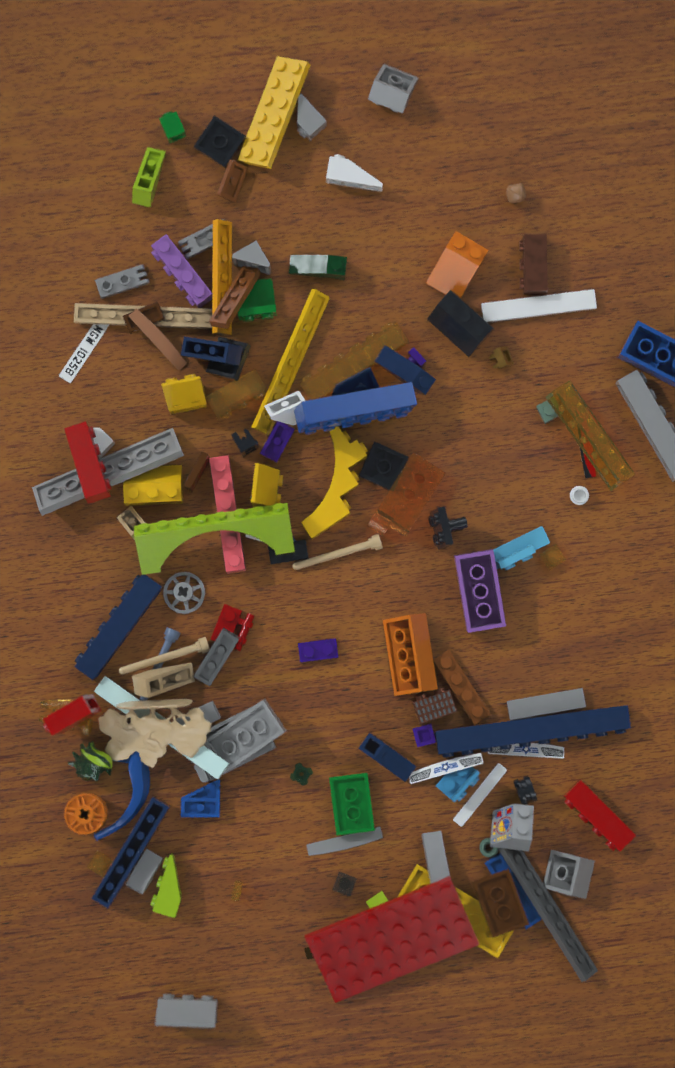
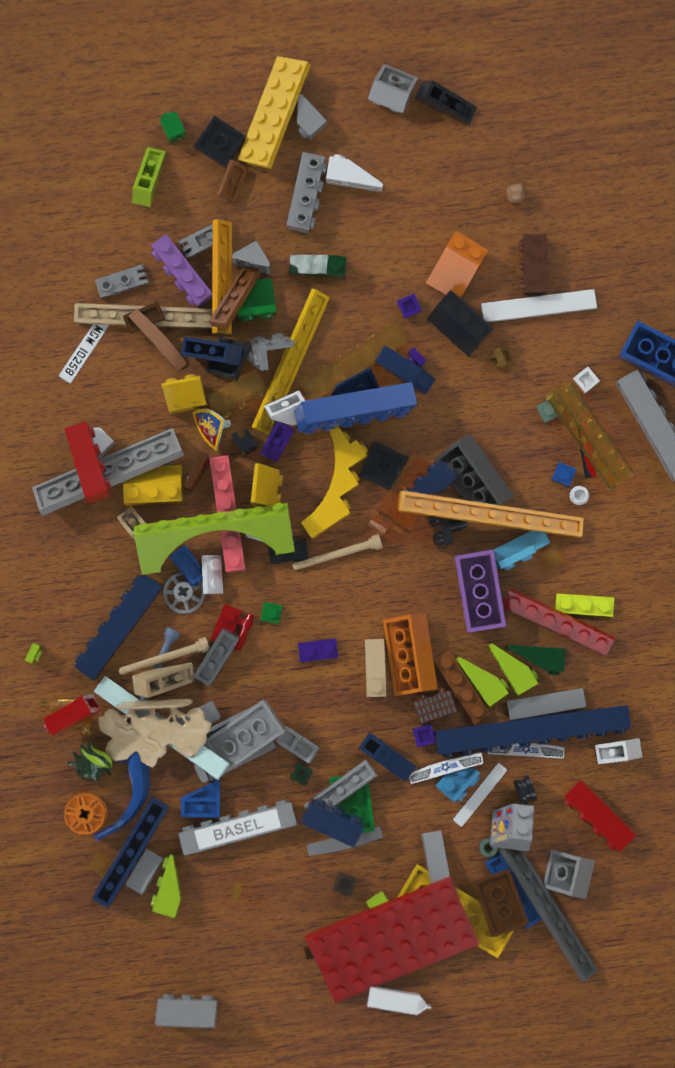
none -> lime plate [25,643,43,664]
none -> blue tile [169,545,203,587]
none -> brick [178,799,297,856]
none -> shield [192,408,231,451]
none -> white plate [202,555,223,594]
none -> light grey bracket [247,333,295,371]
none -> green plate [260,602,283,624]
none -> light grey slope [276,726,320,764]
none -> light grey brick [287,152,328,234]
none -> dark blue brick [301,798,364,848]
none -> light grey tile [304,759,378,808]
none -> tan slope [365,639,386,697]
none -> white piece [367,986,431,1015]
none -> dark purple plate [397,294,422,319]
none -> dark blue slope [398,460,458,503]
none -> light orange plate [398,491,584,538]
none -> black slope [415,80,477,124]
none -> dark grey slope [434,434,514,506]
none -> lime slope [456,657,509,707]
none -> lime slope [488,644,539,696]
none -> red plate [503,588,615,656]
none -> dark green slope [506,645,566,676]
none -> blue plate [551,462,577,487]
none -> neon yellow plate [555,593,614,617]
none -> white plate [573,367,600,394]
none -> white slope [595,738,643,764]

